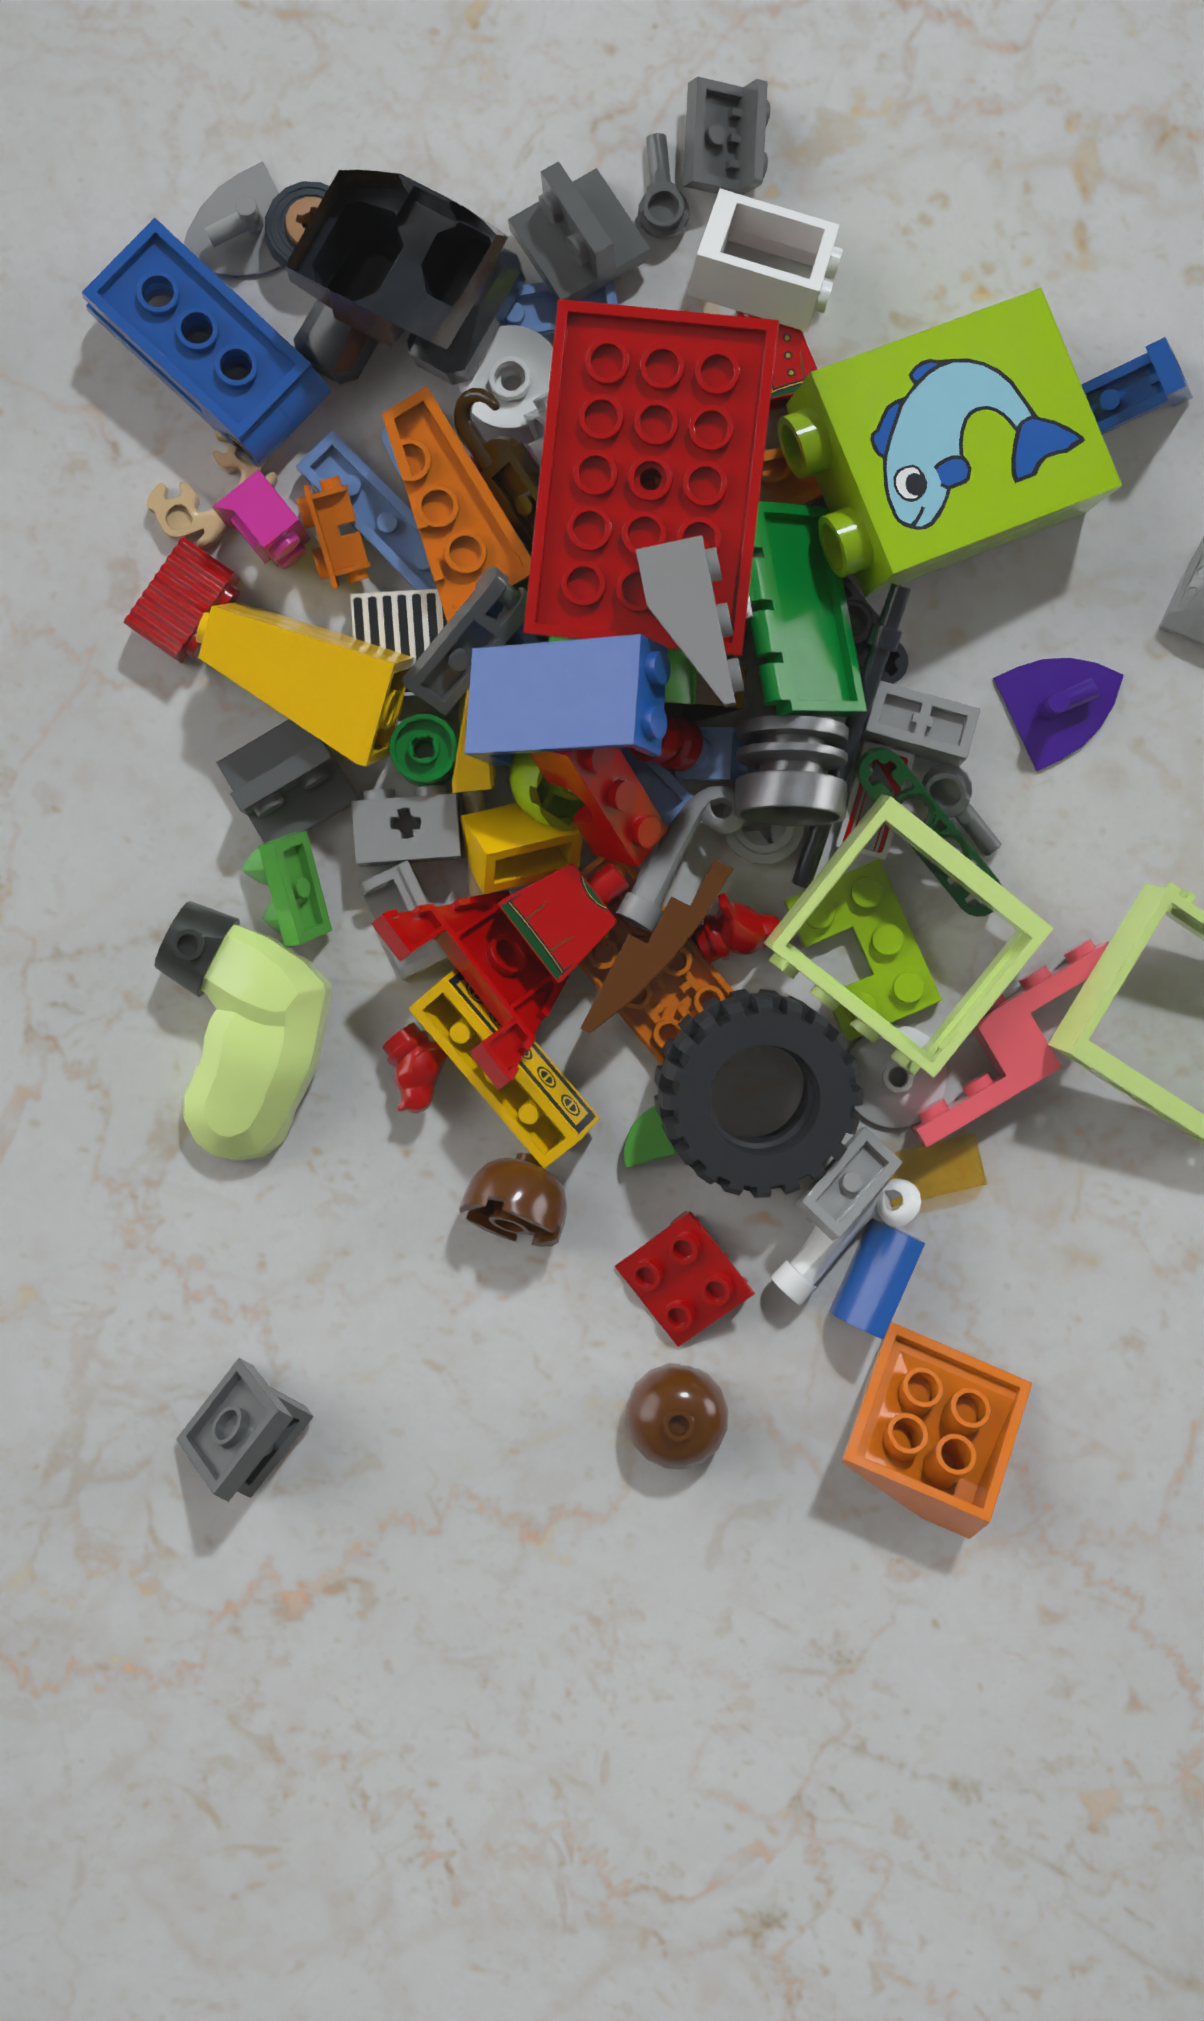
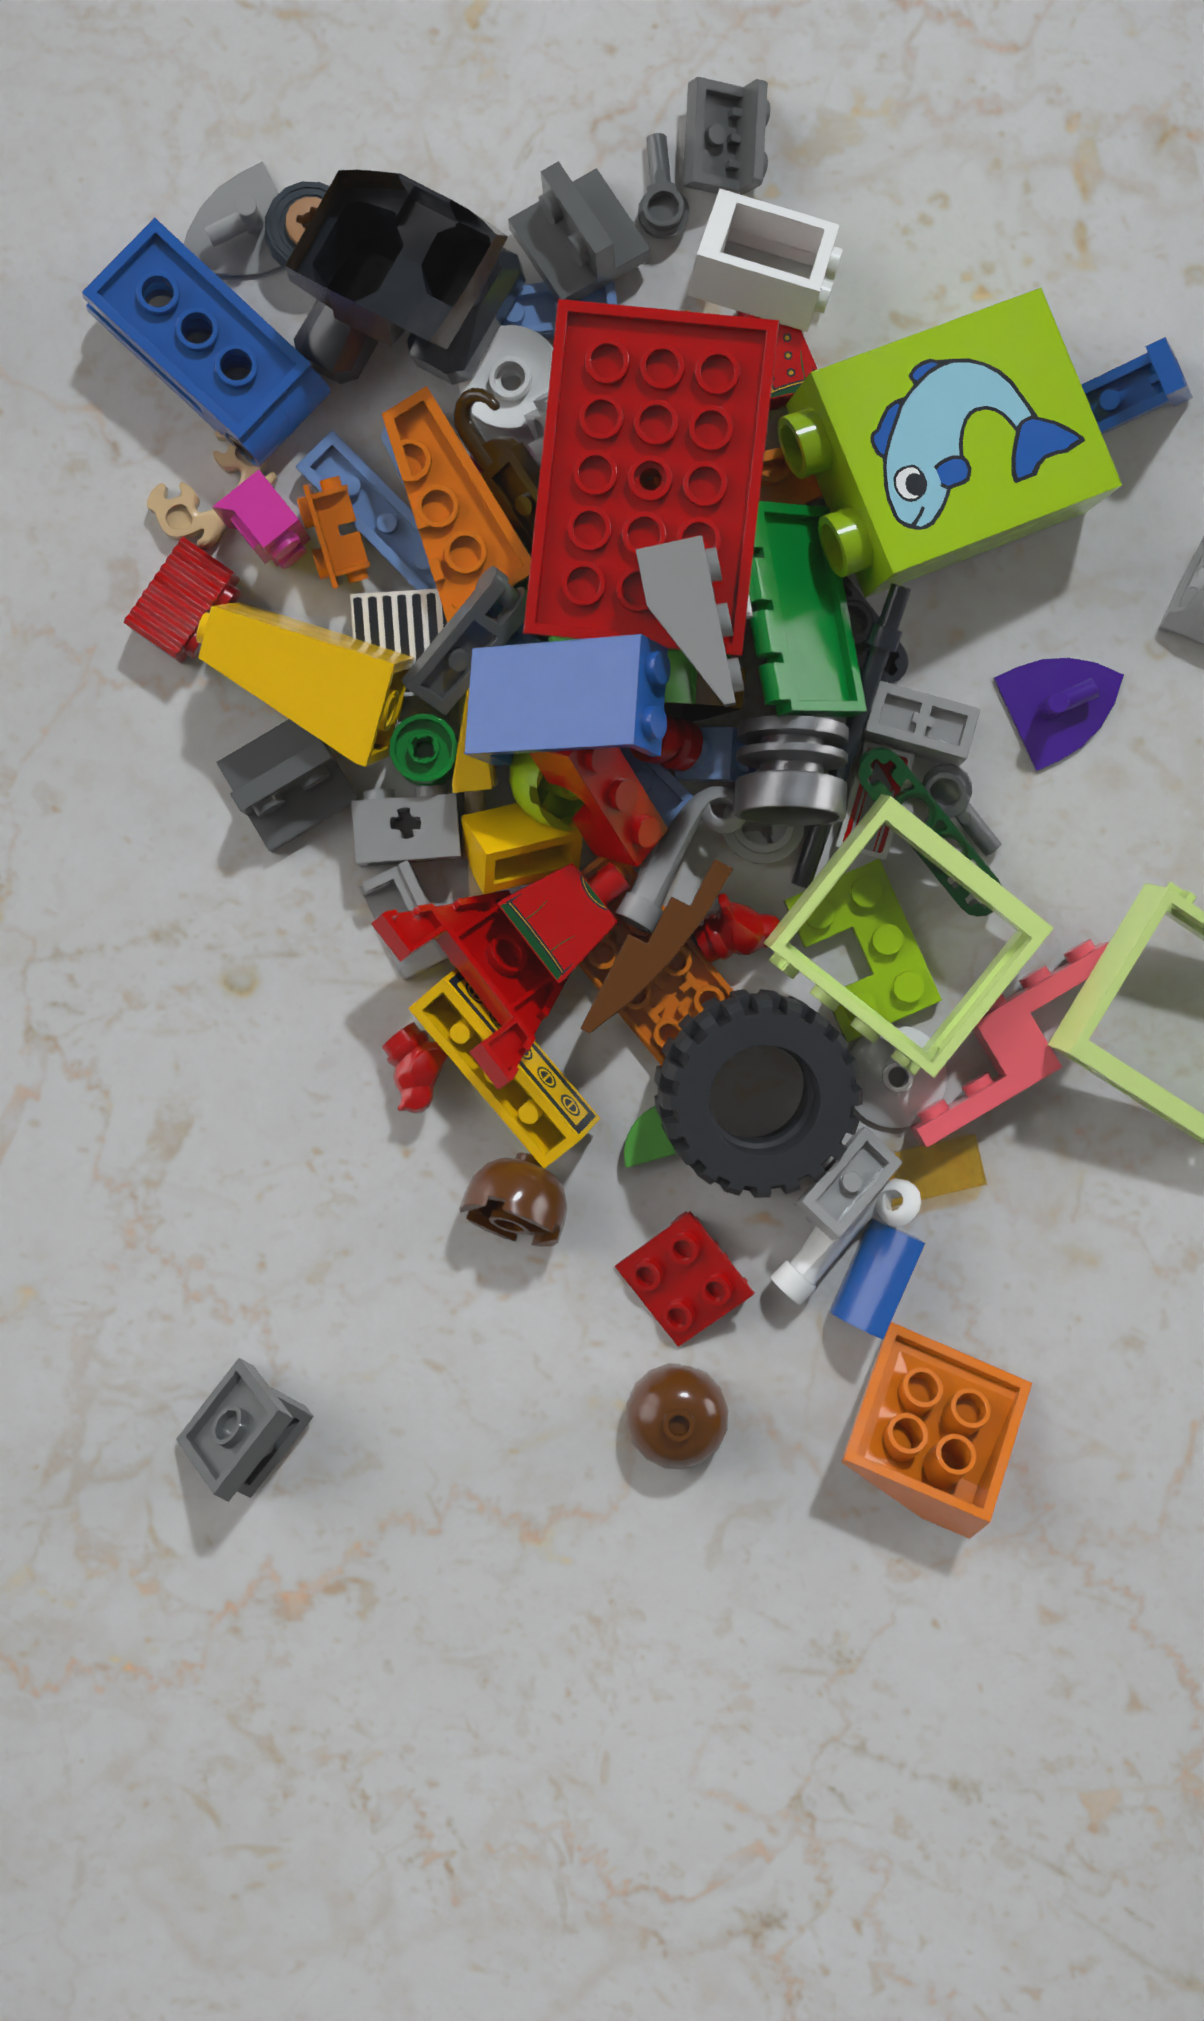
yellowish green piece [154,901,333,1161] -> none
bright green tile [242,831,332,947] -> none

